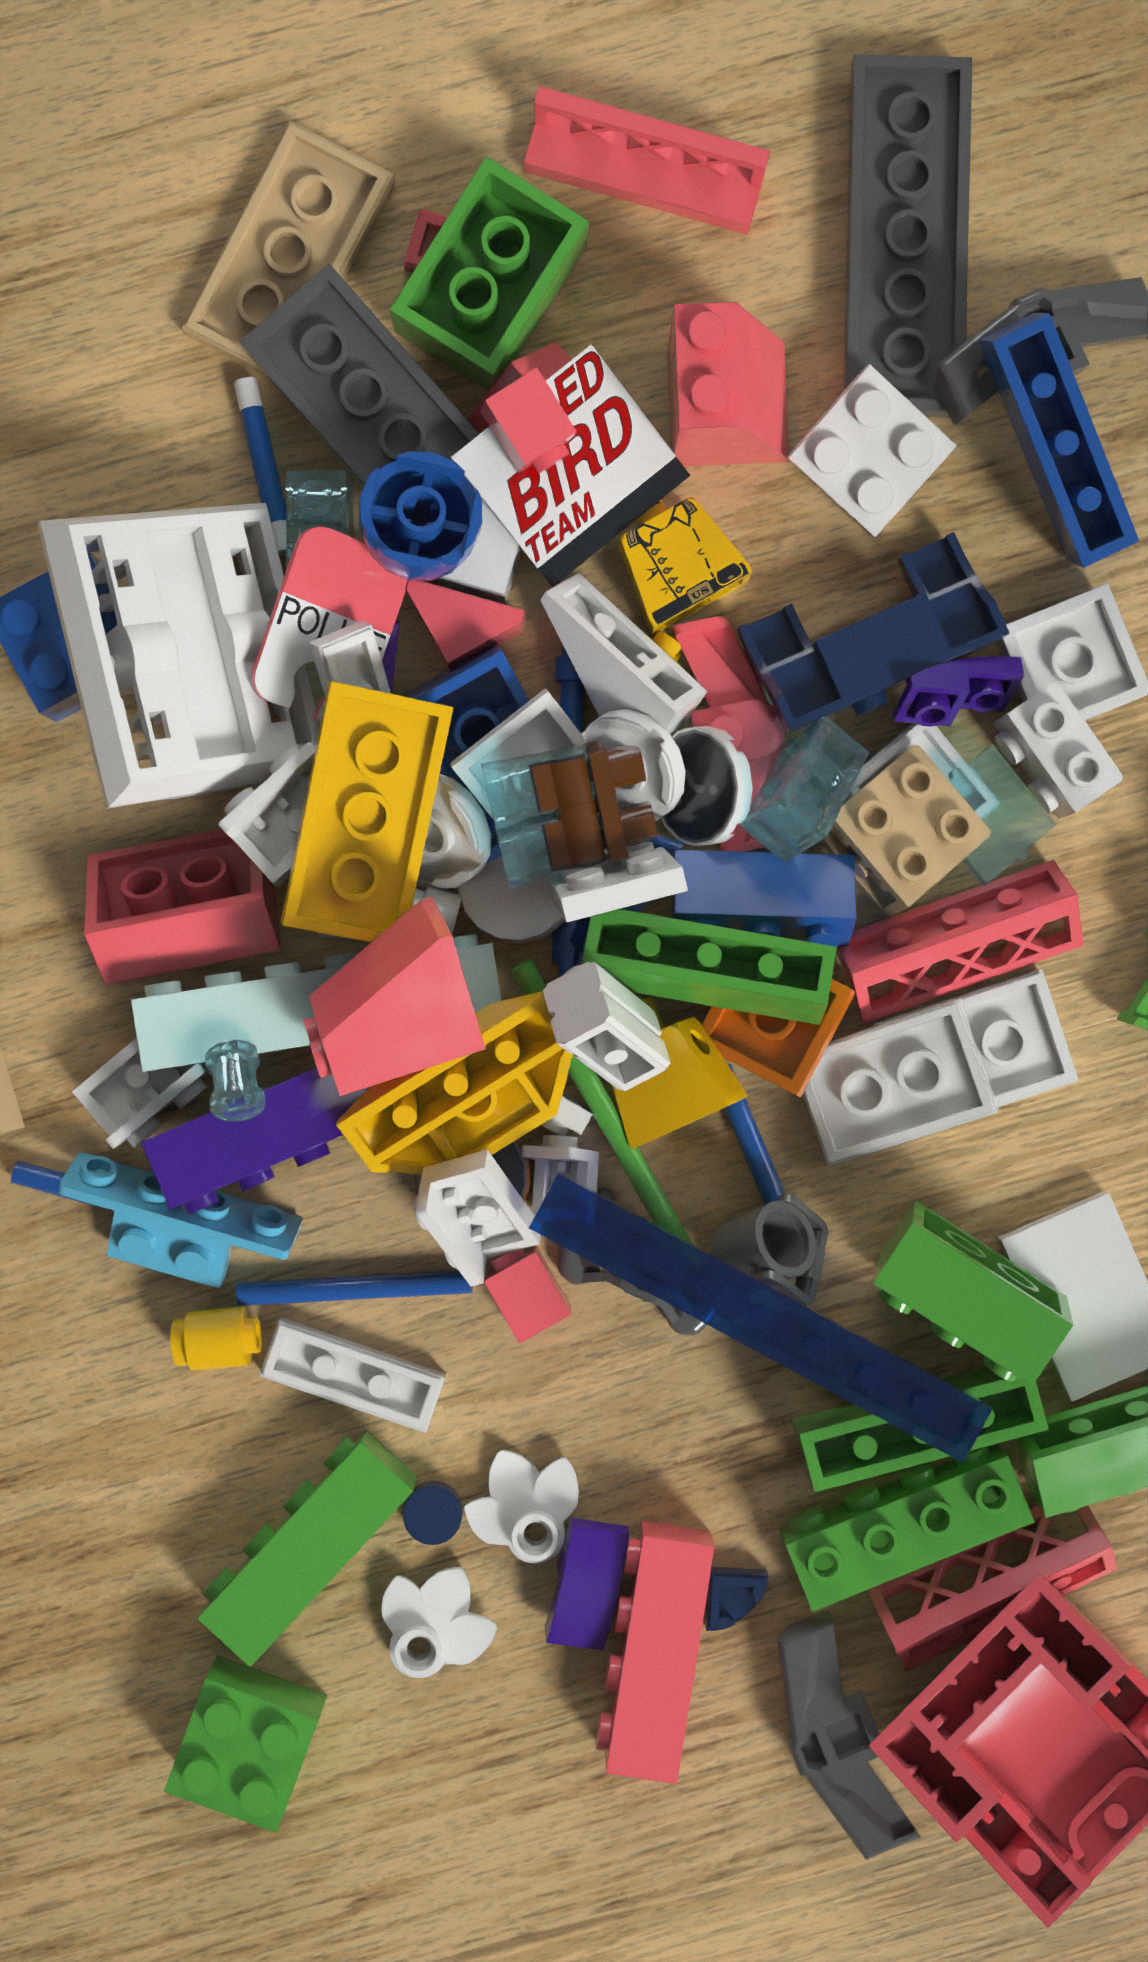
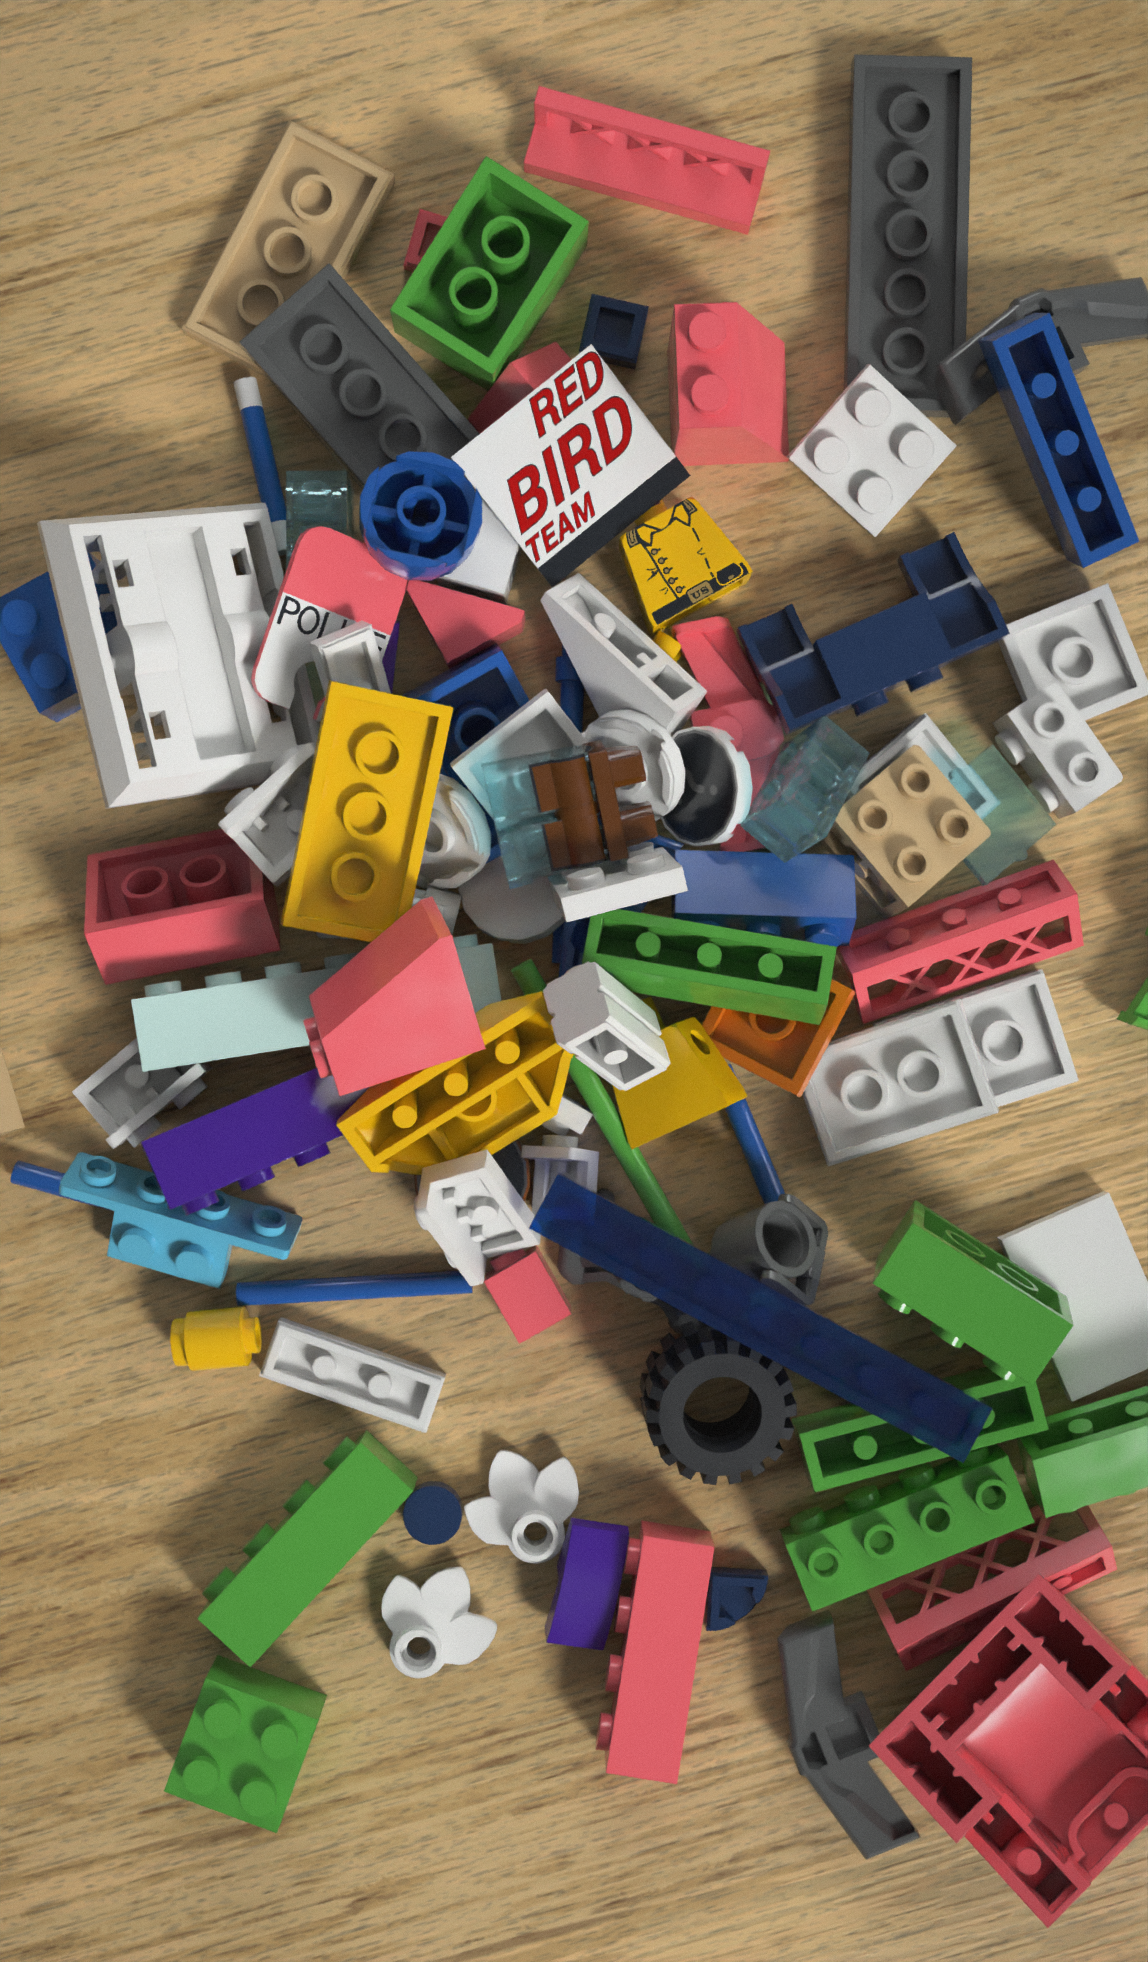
clear light blue bush [205,1040,266,1122] -> none
coral brick [480,367,577,474] -> none
dark purple slope [893,656,1024,727] -> none
none -> dark blue tile [579,294,649,370]
none -> black tyre [640,1317,797,1485]

